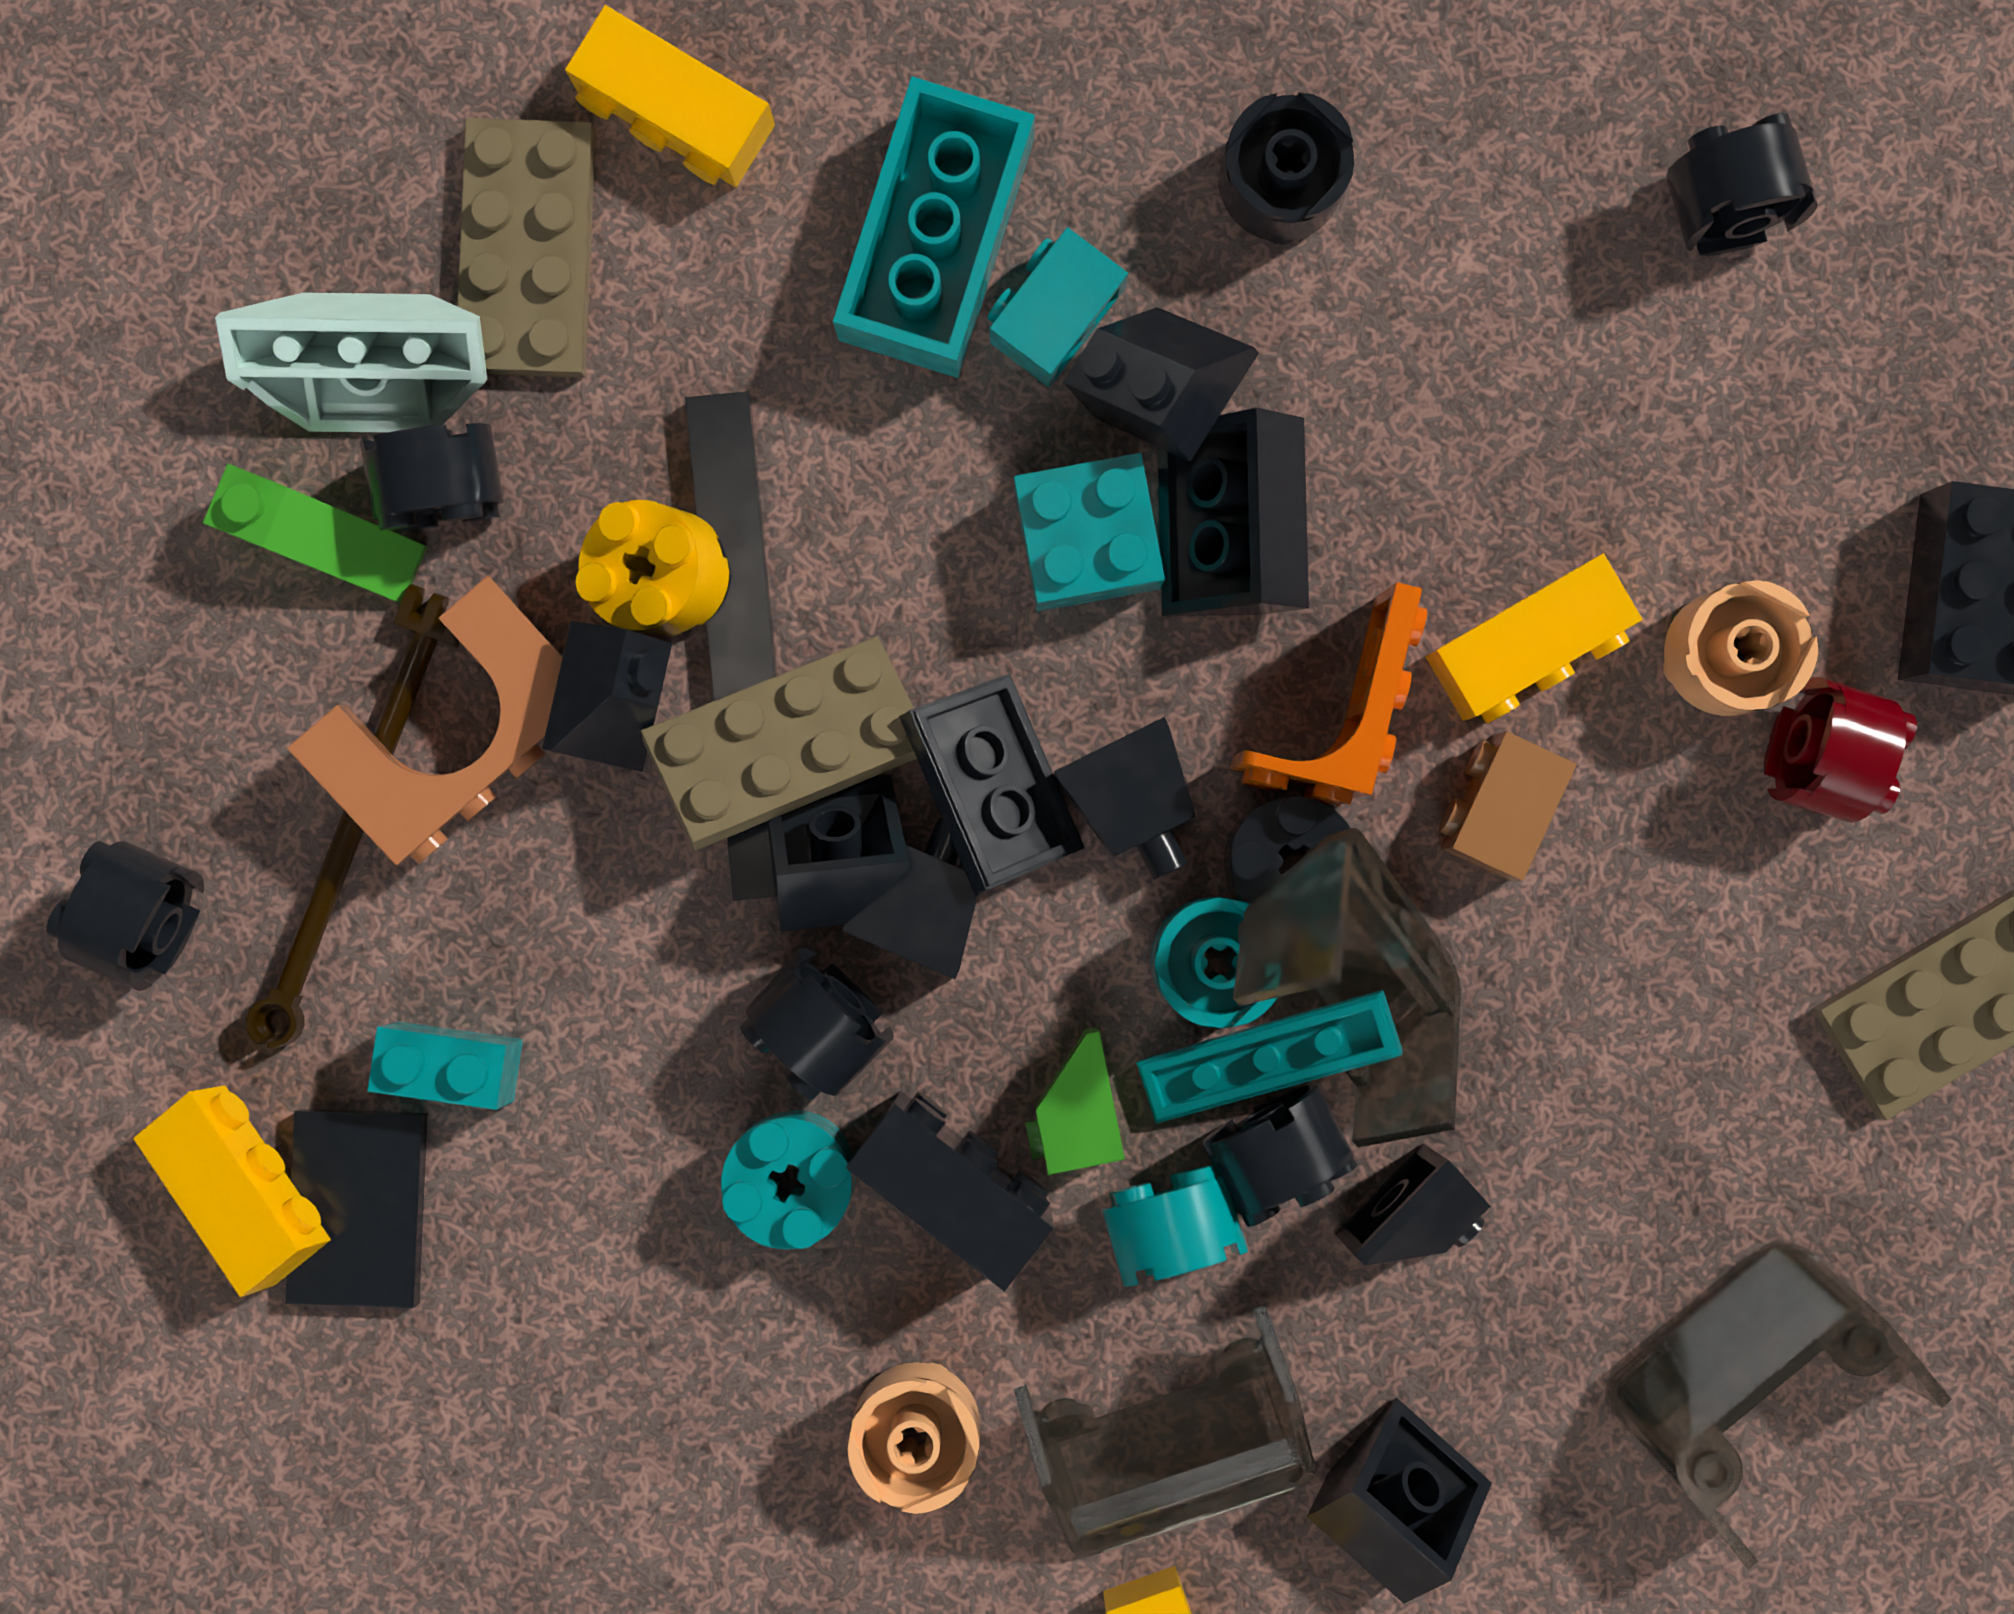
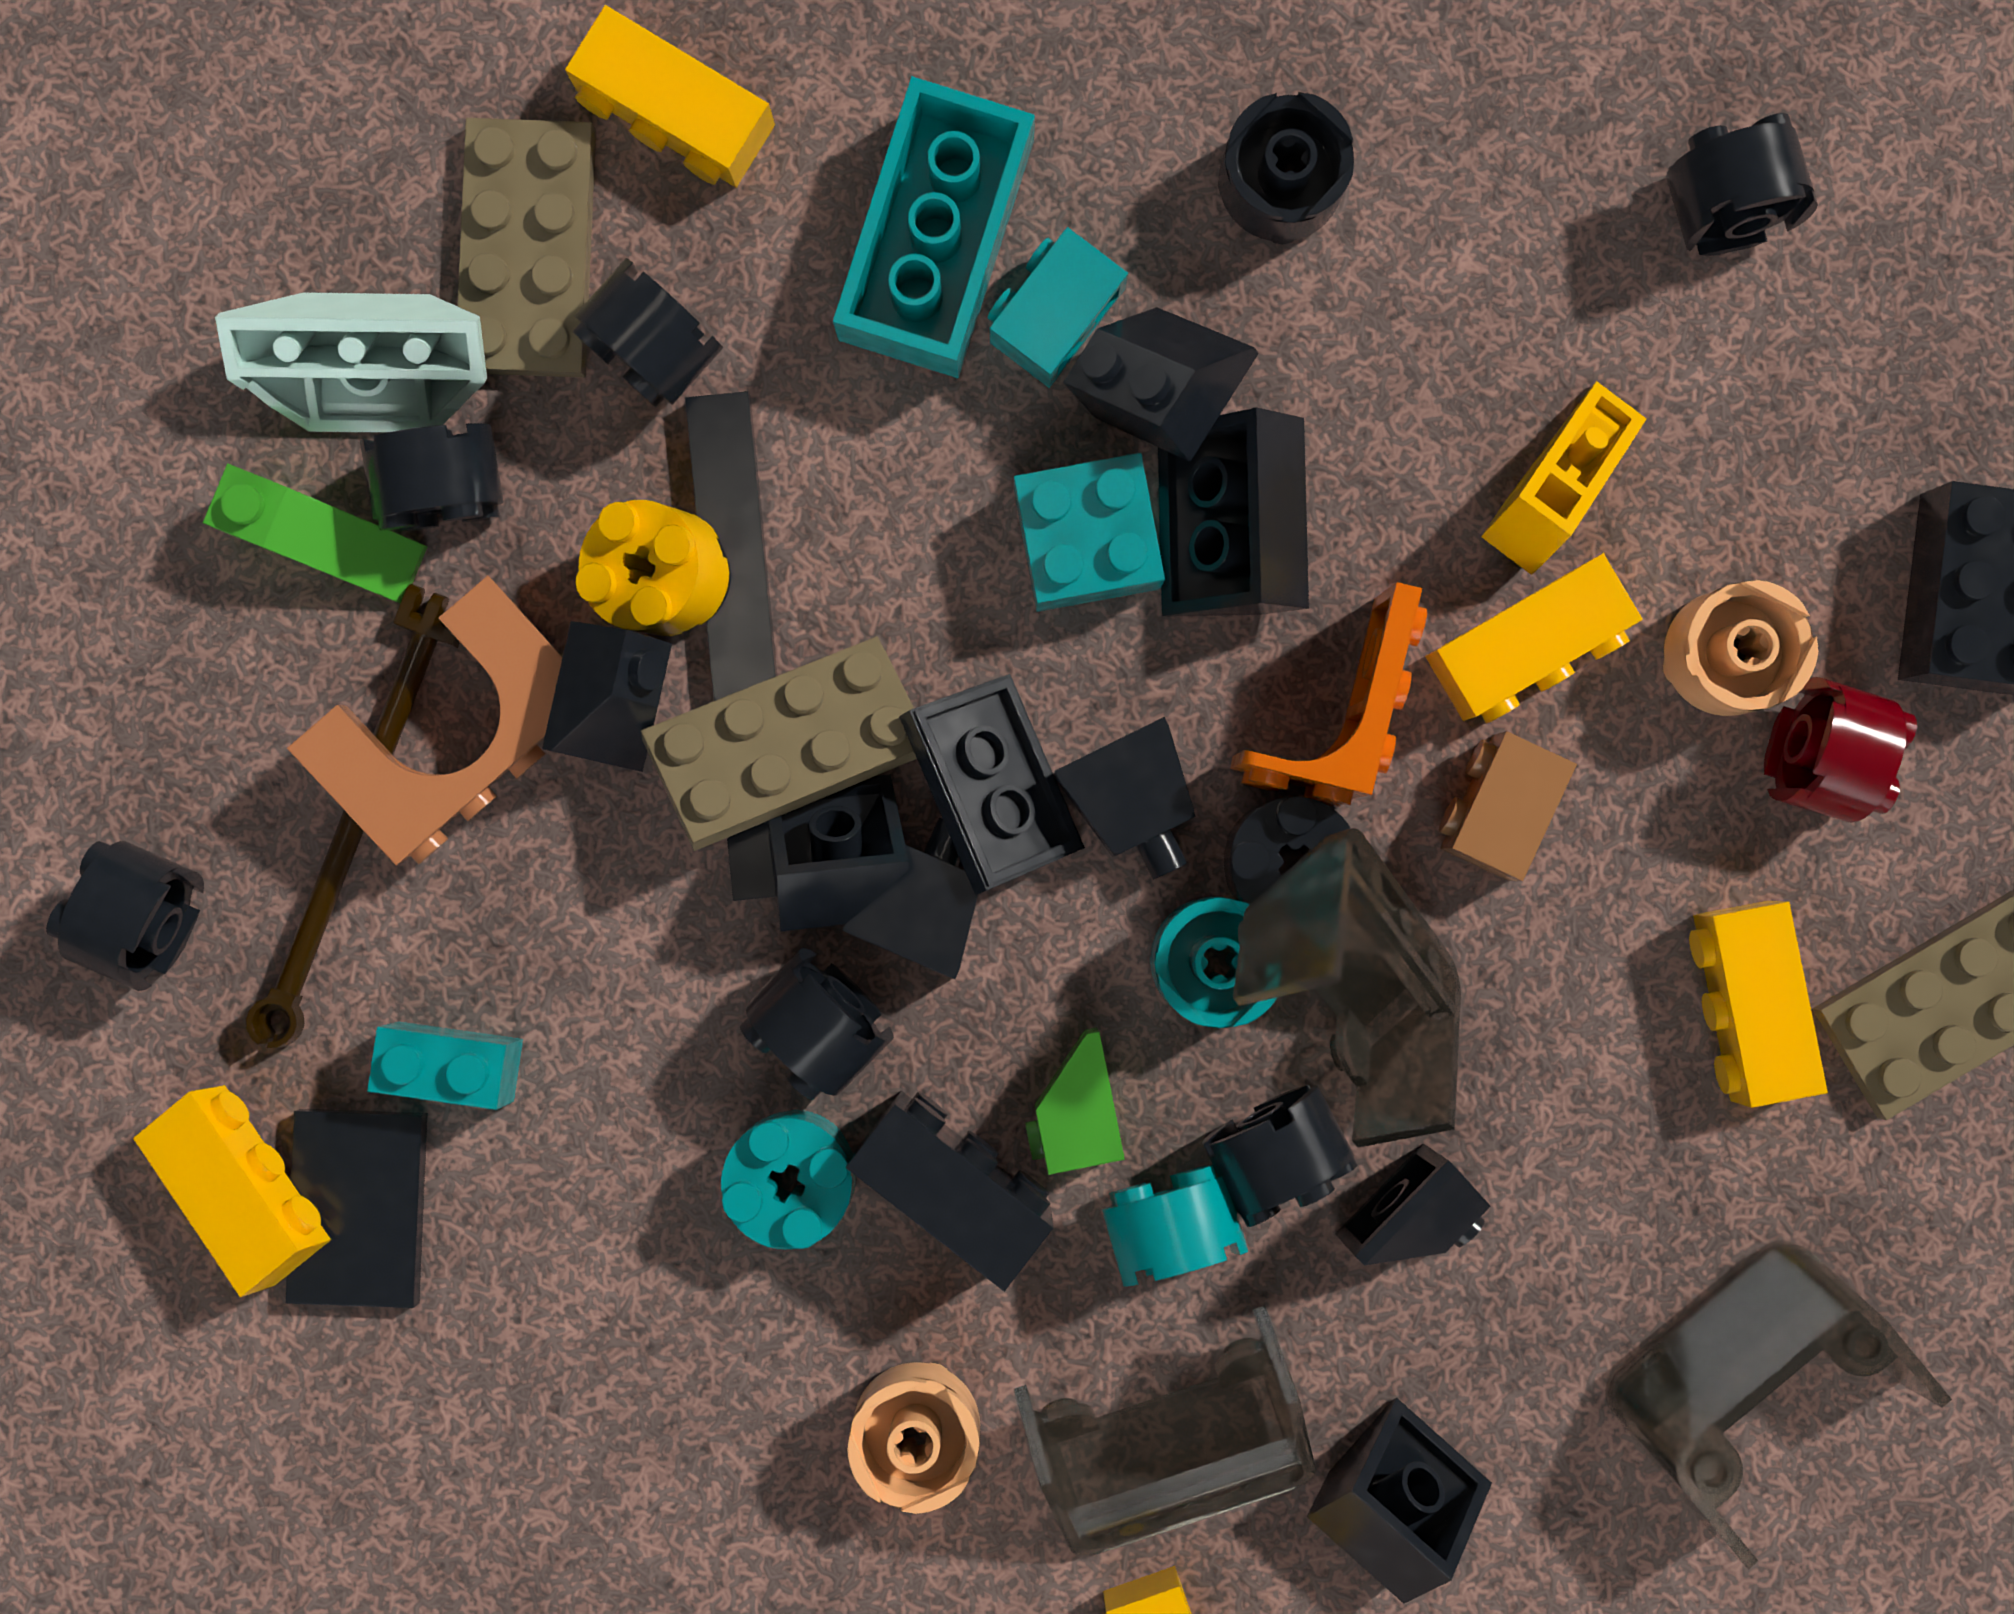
teal tile [1136,990,1403,1123] -> none
none -> black brick [572,258,723,408]
none -> yellow slope [1481,381,1646,575]
none -> yellow brick [1689,901,1828,1108]

